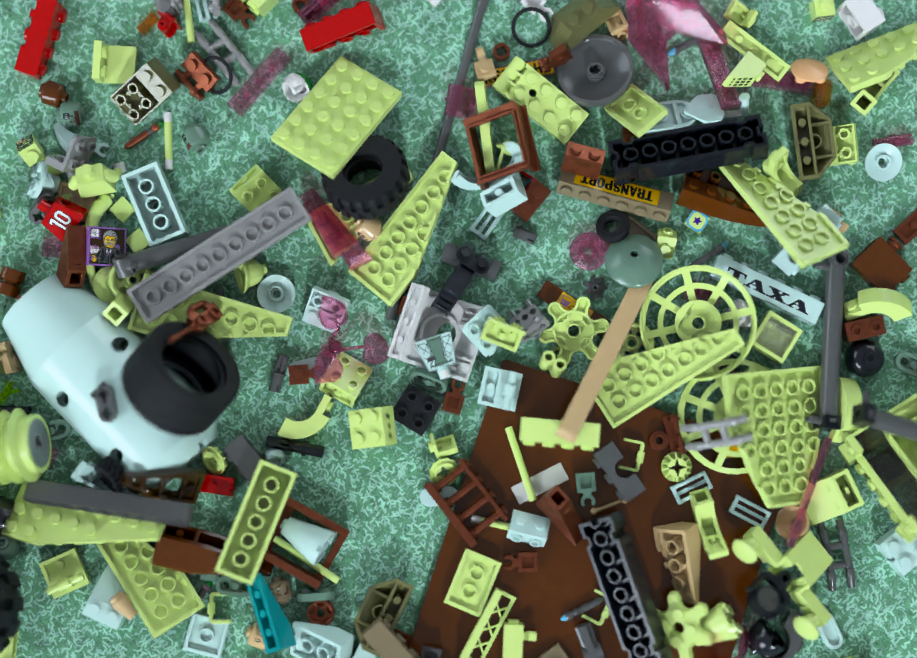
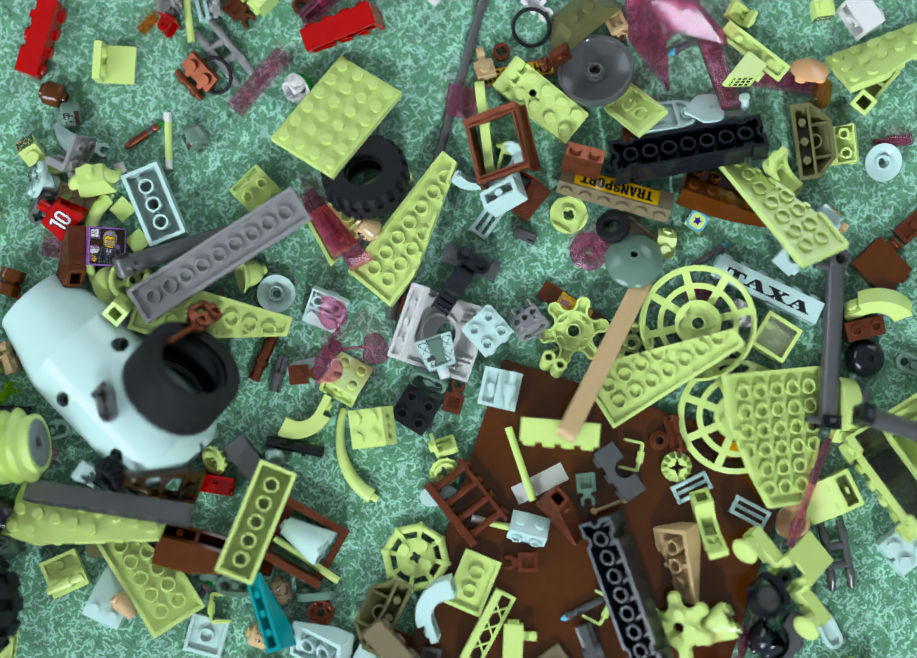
olive slope [110,57,181,126] -> none
yellowish green bracket [479,315,527,353] -> none
dark grey plant [583,276,607,300] -> none
light grey piece [680,414,753,451] -> none
none -> olive tile [85,544,103,558]
none -> copper pin [248,337,279,382]
none -> yellowish green animal [335,407,380,503]
none -> yellowish green plate [380,521,452,594]
none -> light aqua arch [415,573,458,644]
none -> yellowish green plate [550,196,588,234]

